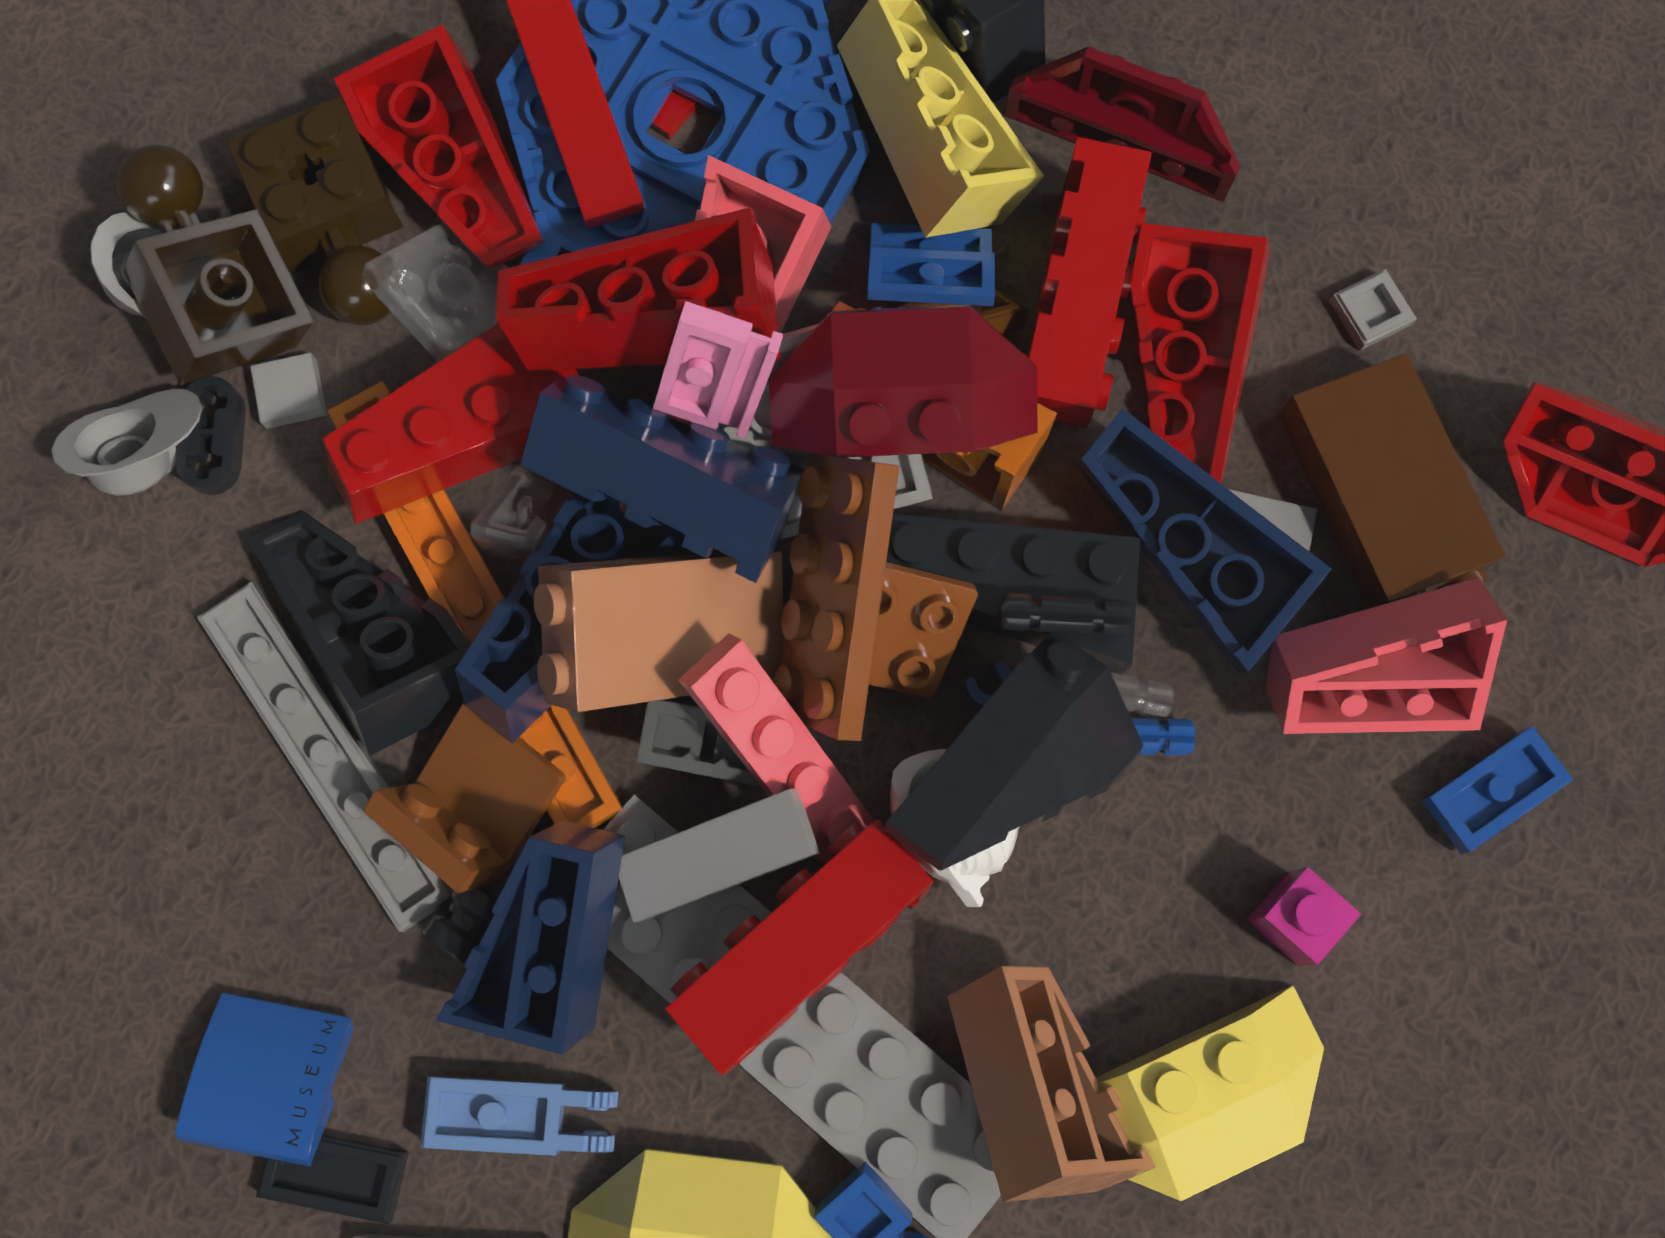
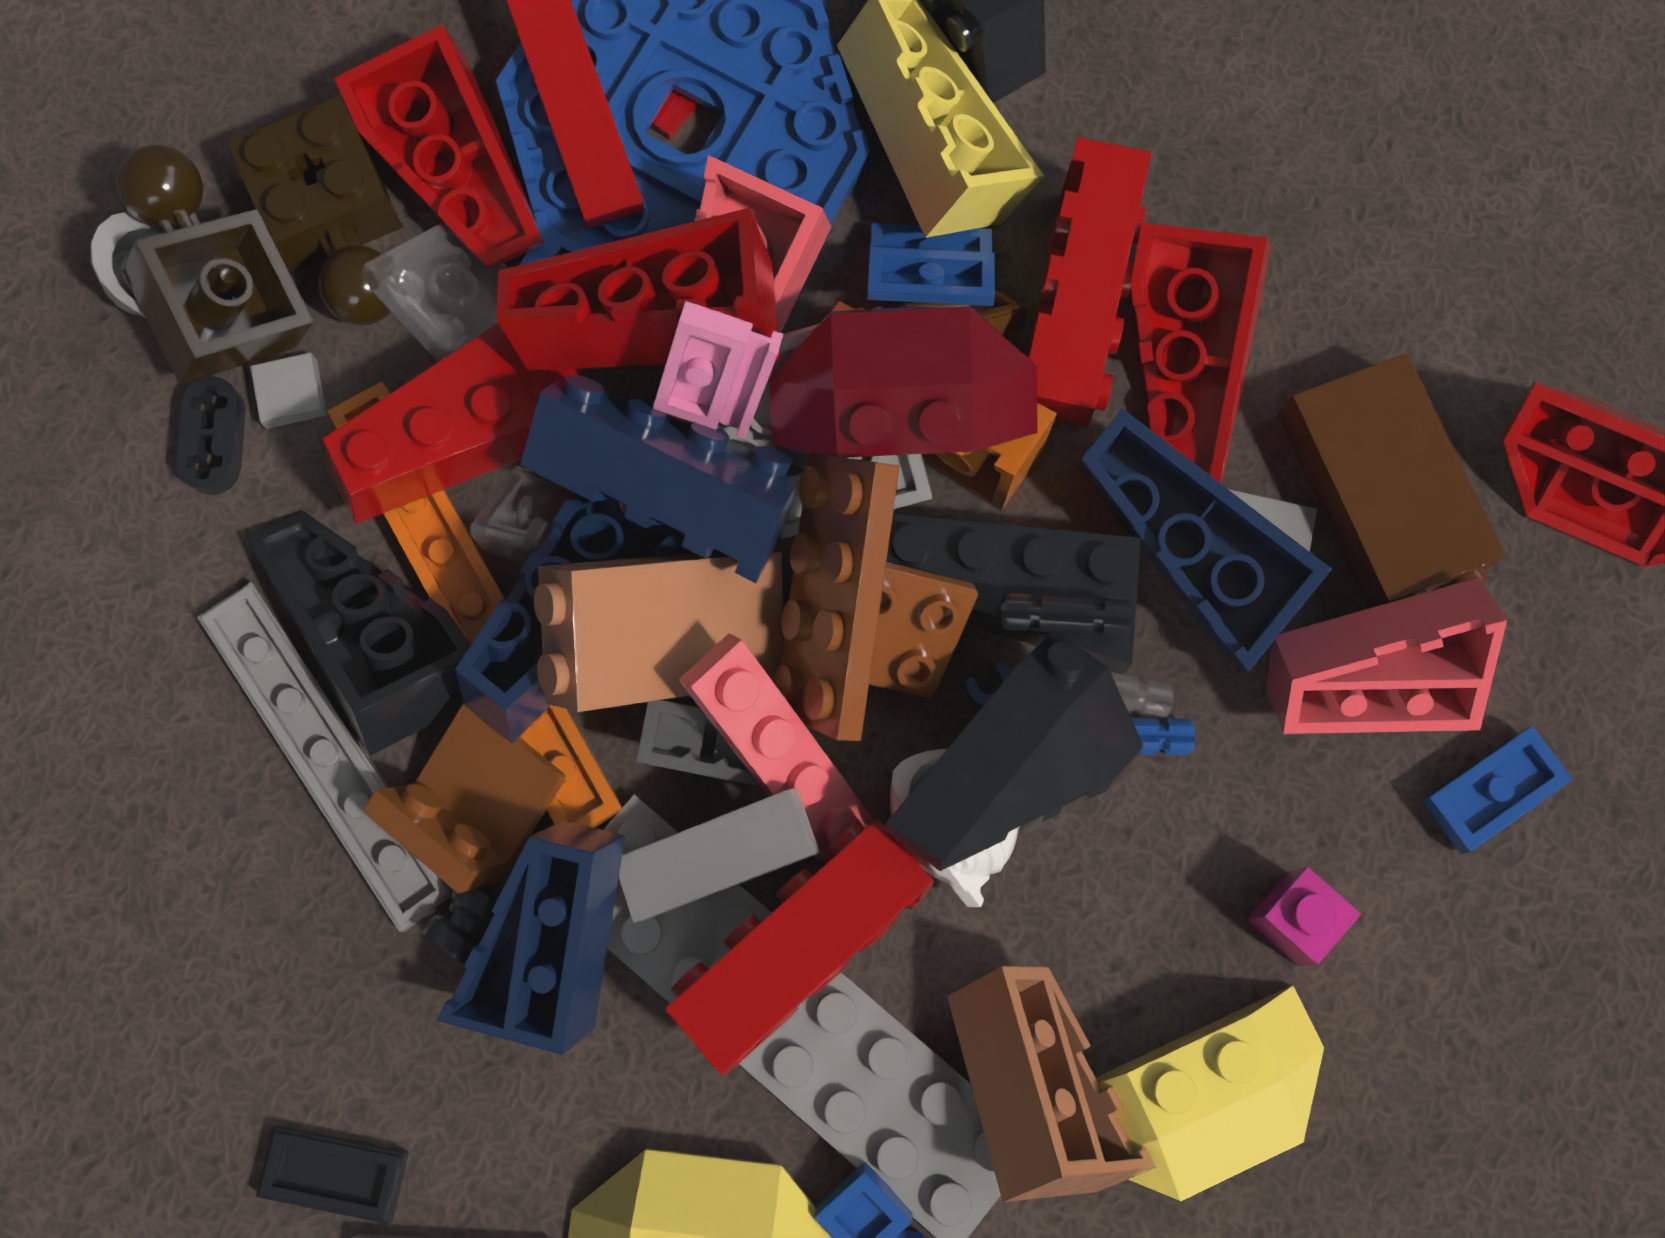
light grey piece [51,389,202,496] -> none
blue slope [175,993,354,1166] -> none
medium blue hinge [420,1075,618,1156] -> none
dark red wedge [1004,46,1240,202] -> none
light grey tile [1329,269,1417,351] -> none

